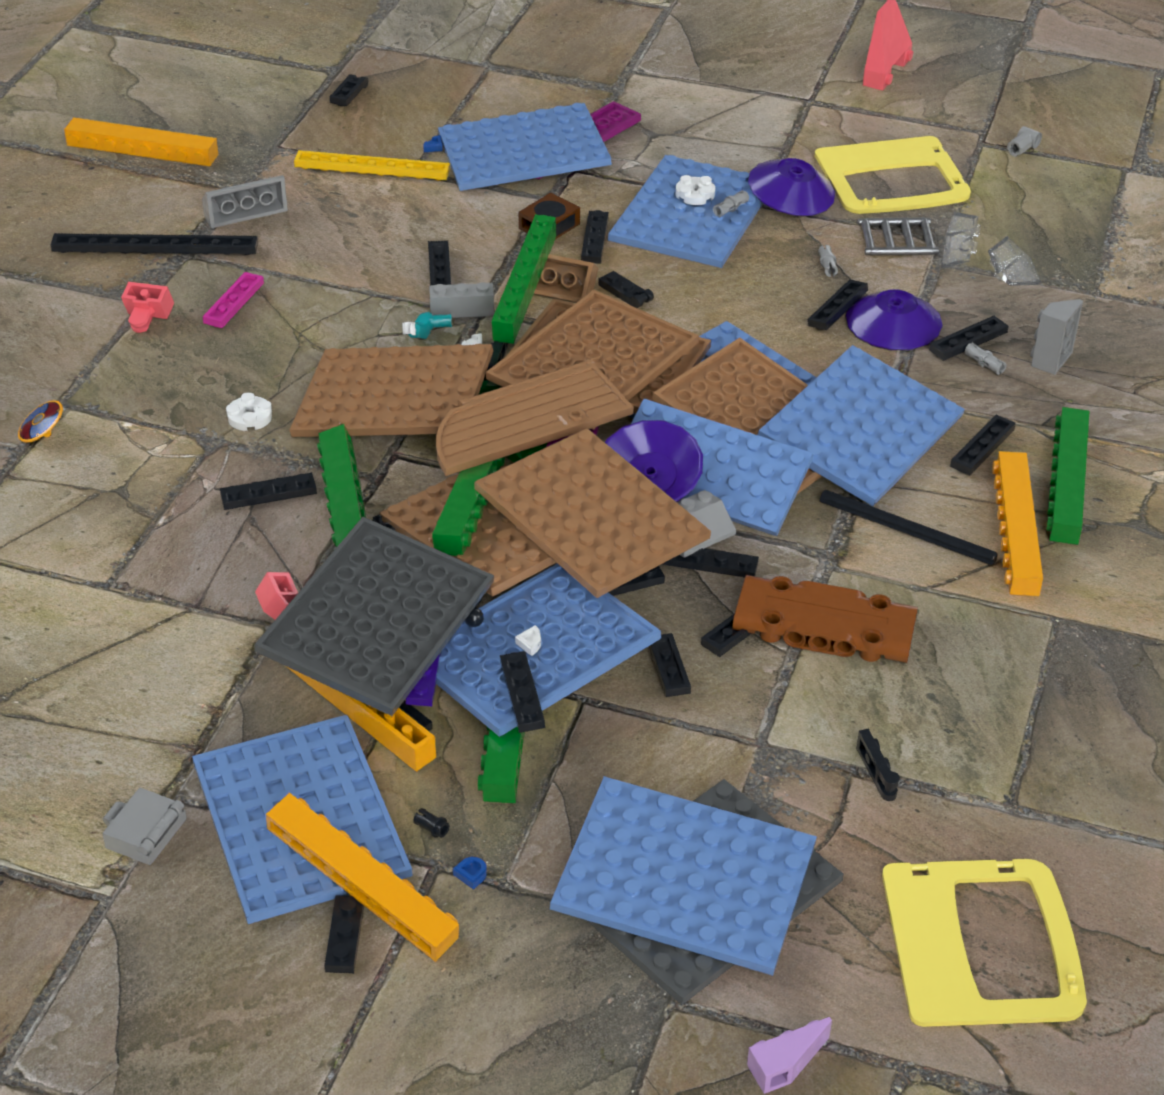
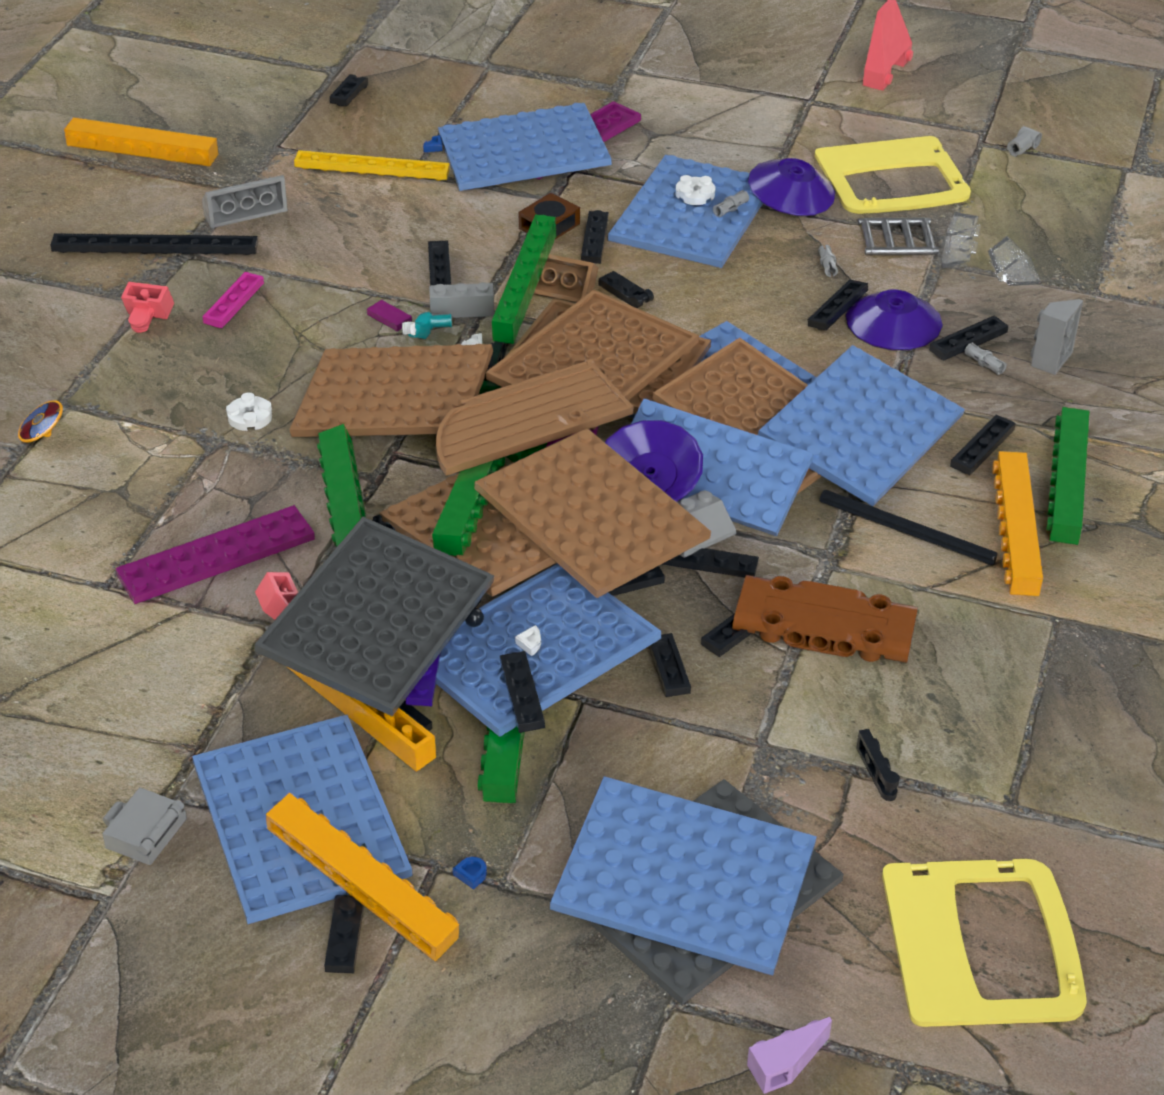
black plate [220,472,317,510] -> none
black pin [413,808,450,838] -> none
none -> magenta plate [115,505,315,605]
none -> magenta tile [367,300,412,331]

